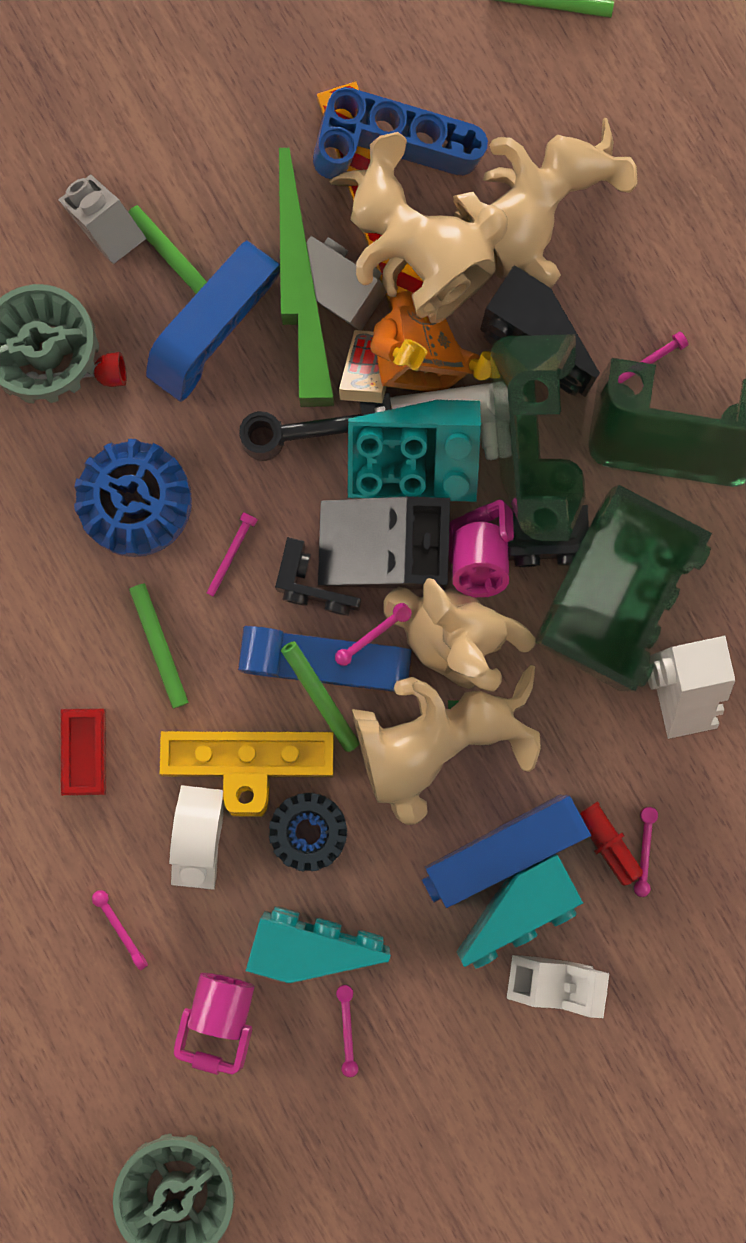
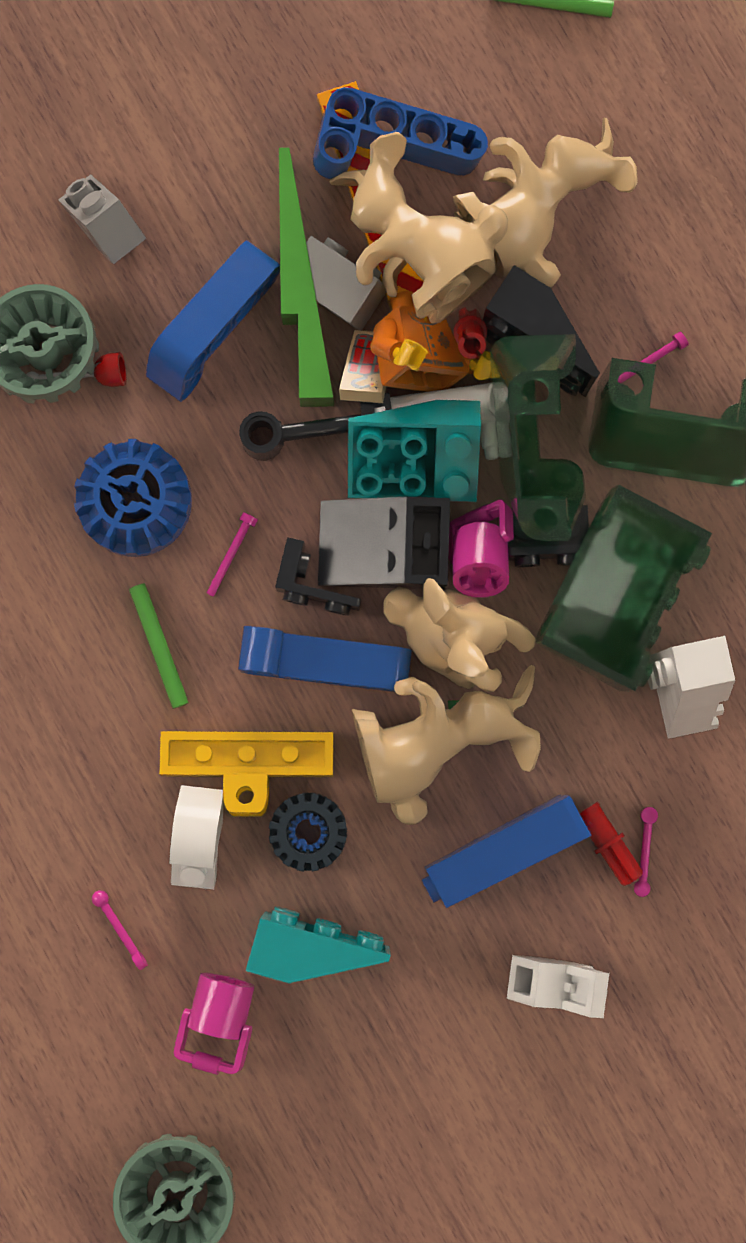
red tile [61,709,106,796] -> none
bright green bar [128,205,207,294] -> none
bright green piece [281,641,359,752] -> none
dark pink hinge [335,603,412,666] -> none
dark pink hinge [336,985,359,1078] -> none
teal slope [456,854,583,969] -> none
none -> red axle [453,307,487,359]

